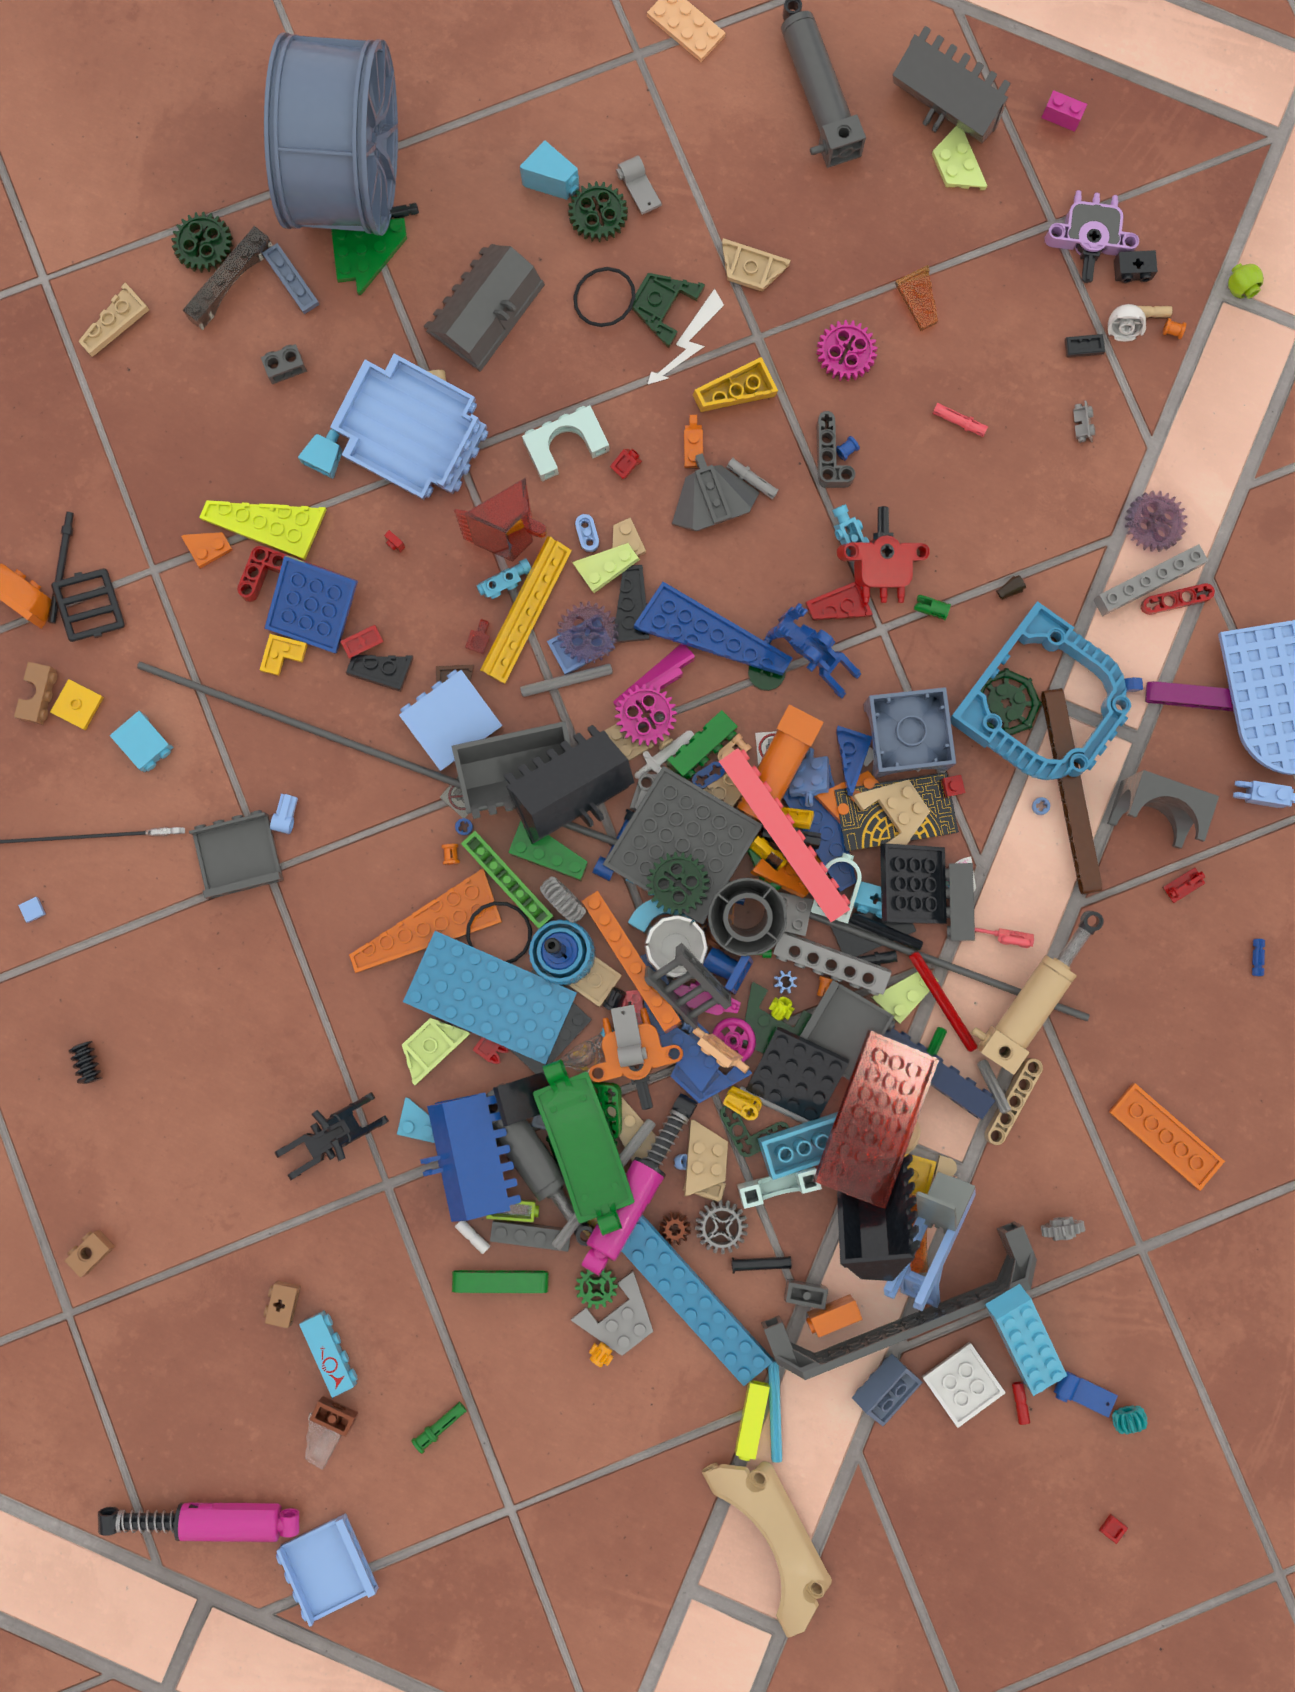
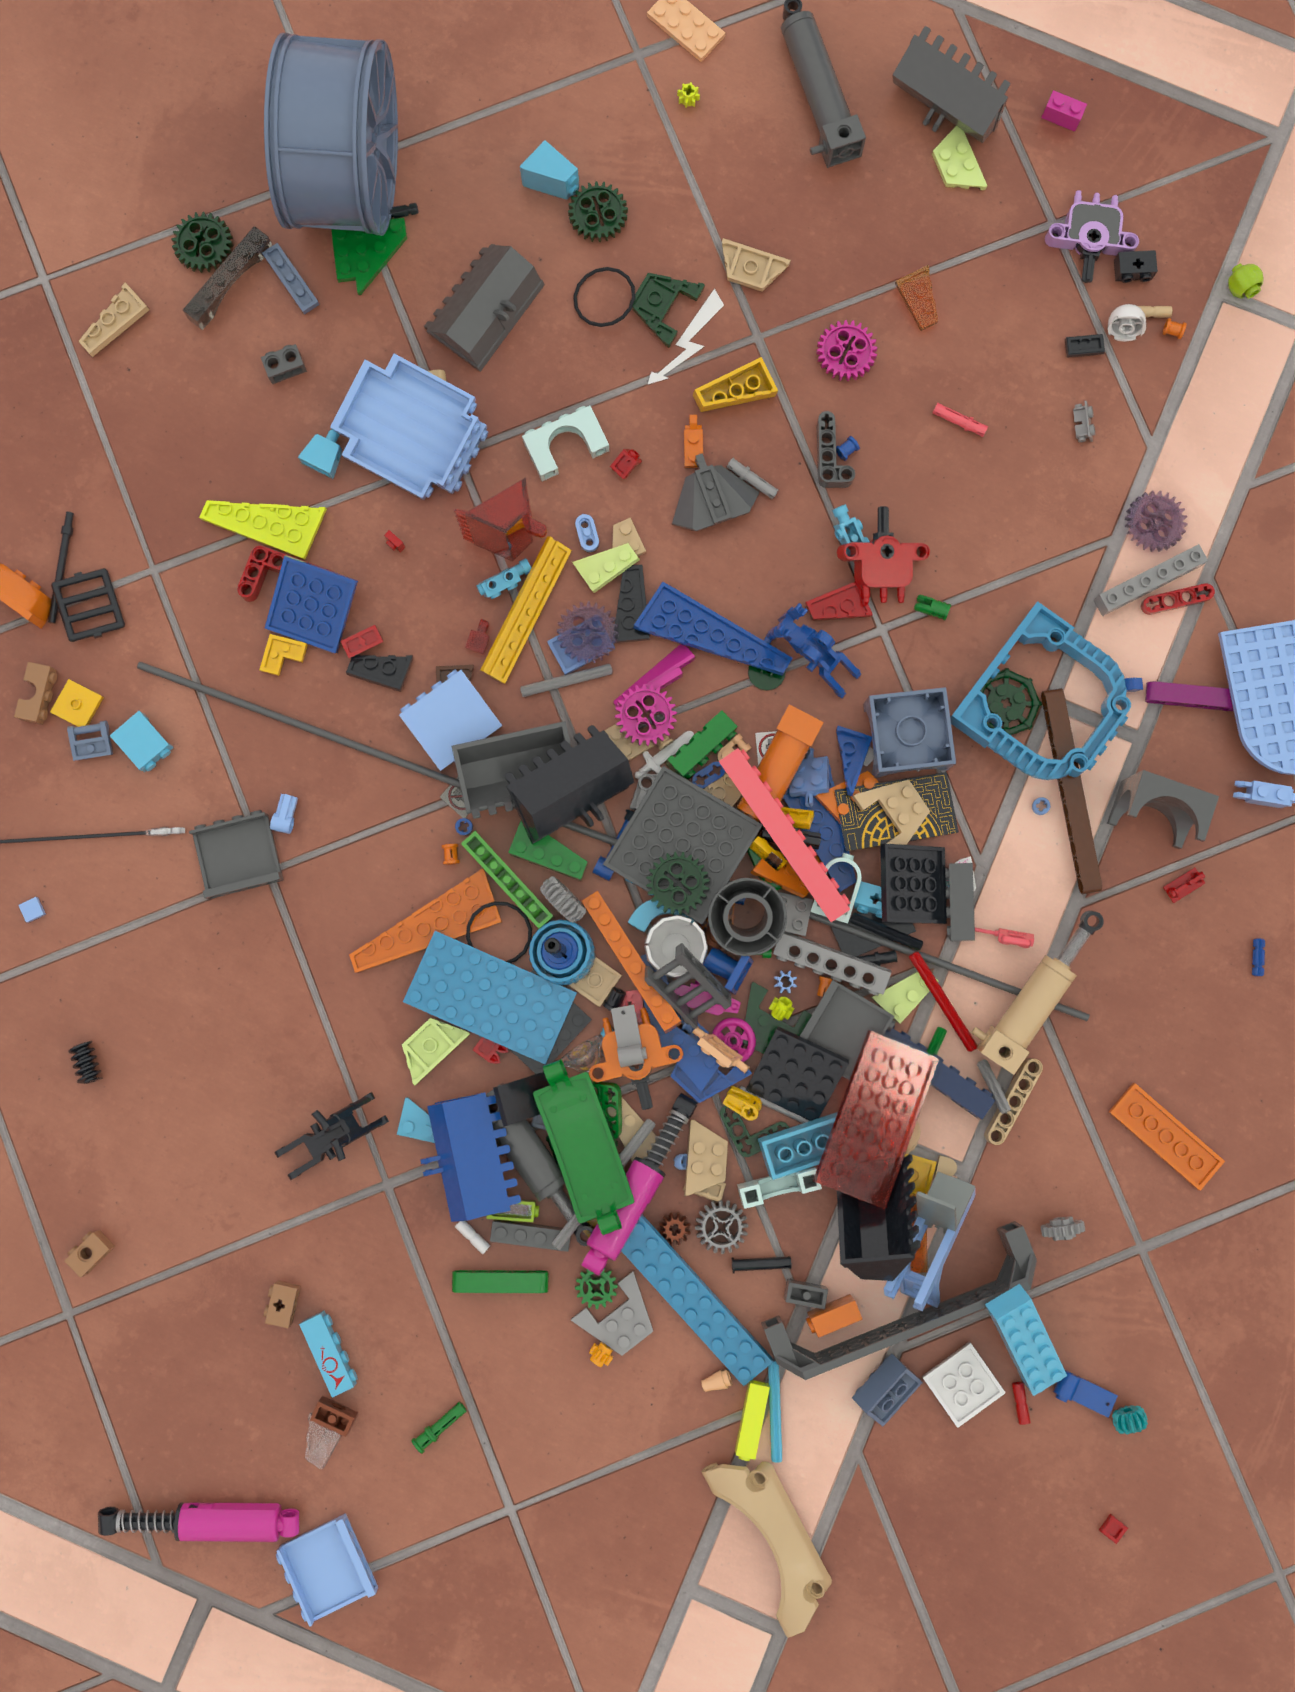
orange wing [181,532,233,569] -> none
light grey door [616,155,662,215] -> none
red plate [941,775,966,798] -> none
dark brown cone [996,575,1026,600] -> none
none -> sand blue plate [67,720,113,761]
none -> neon yellow gear [677,82,700,108]
none -> light nougat cone [701,1369,732,1392]

